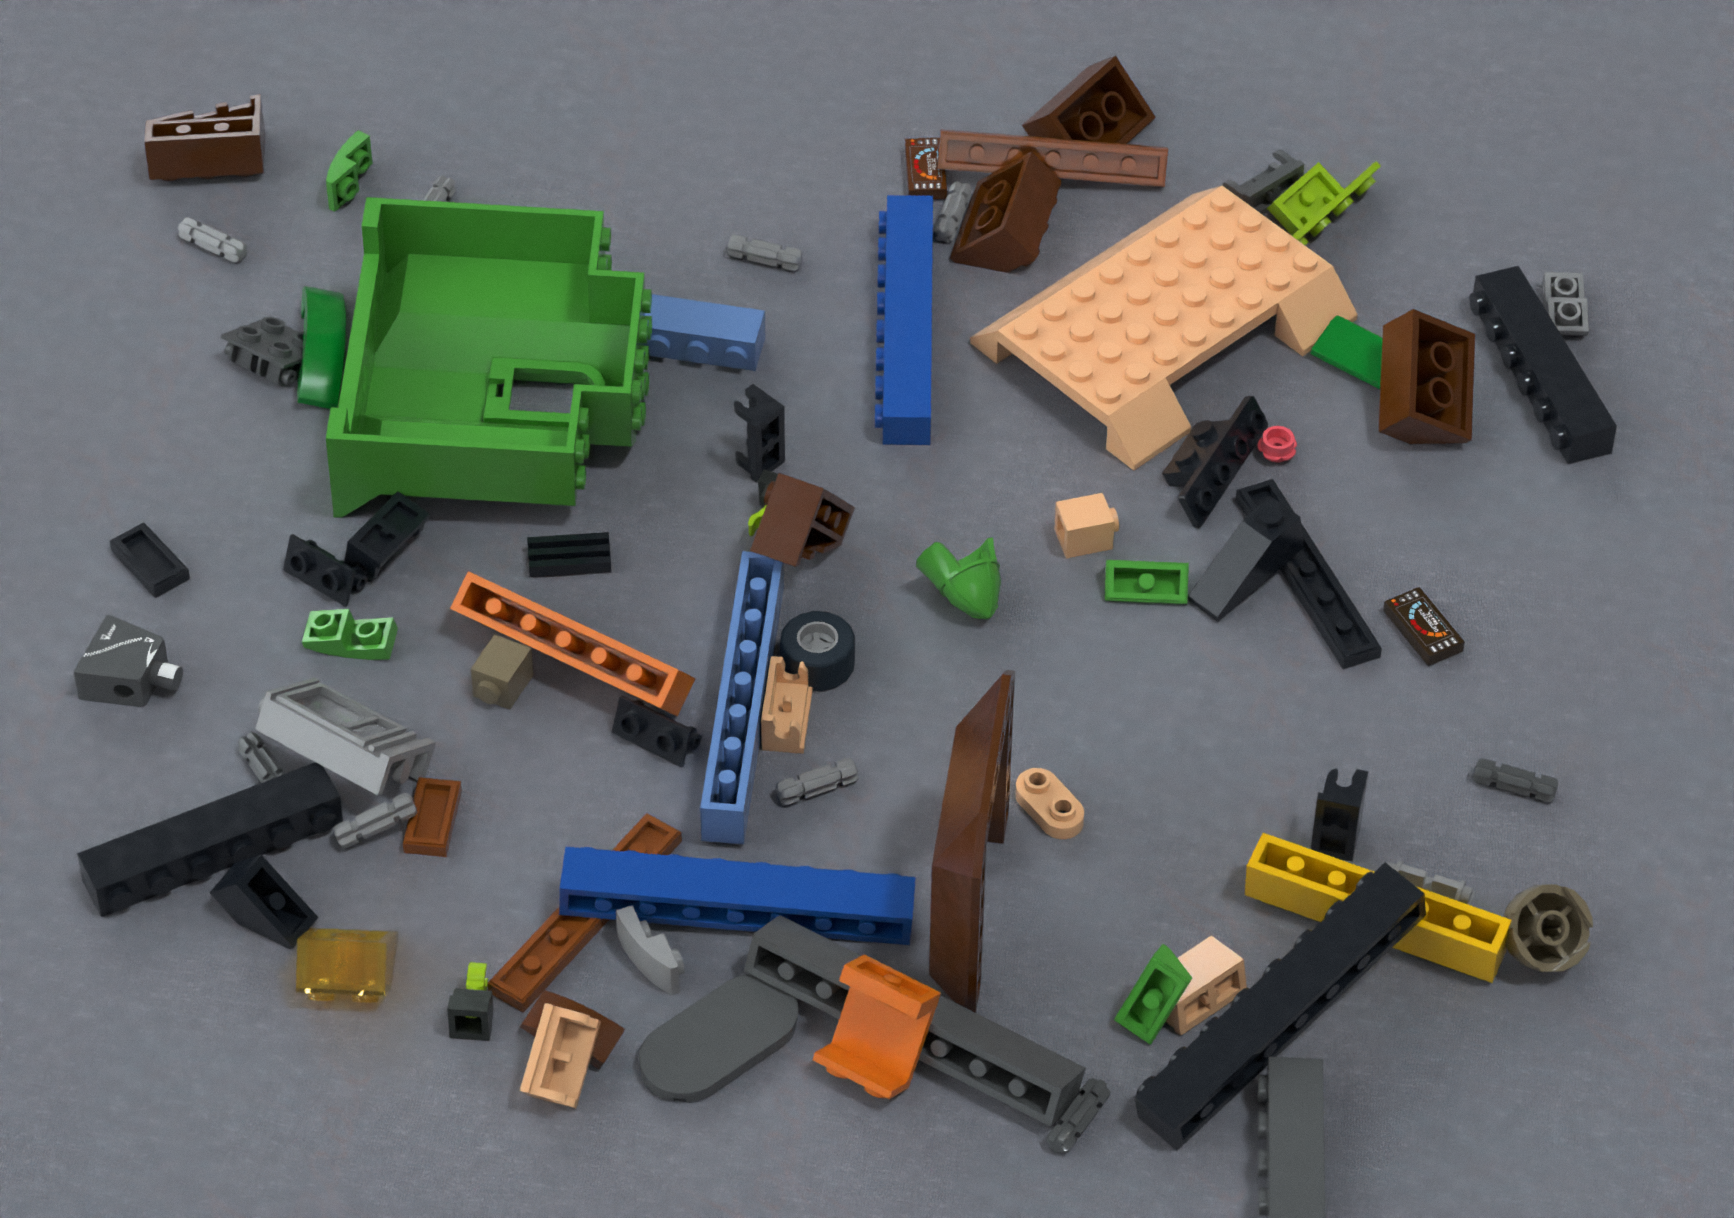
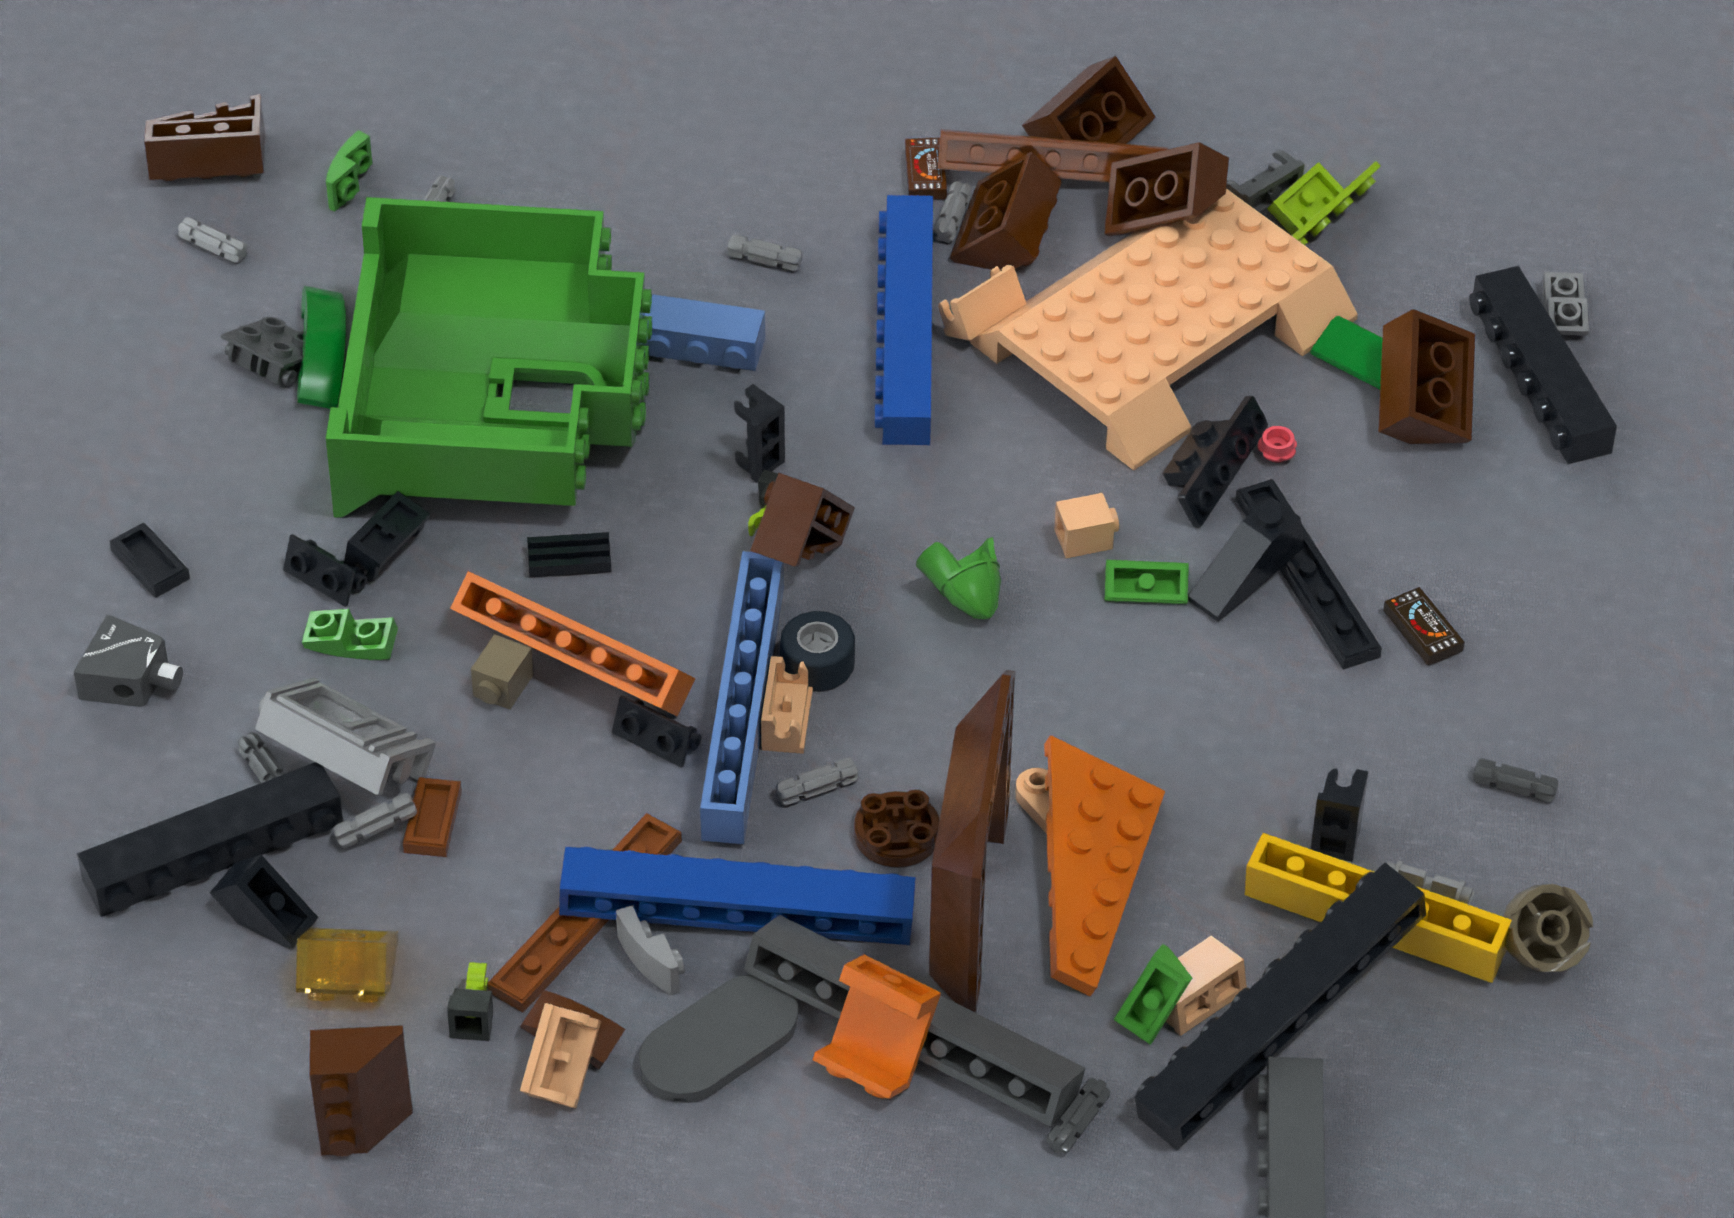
none -> reddish brown slope [309,1025,413,1157]
none -> reddish brown tile [854,790,940,867]
none -> light nougat hinge [938,265,1027,341]
none -> orange wing [1044,735,1165,996]
none -> reddish brown slope [1104,142,1229,237]

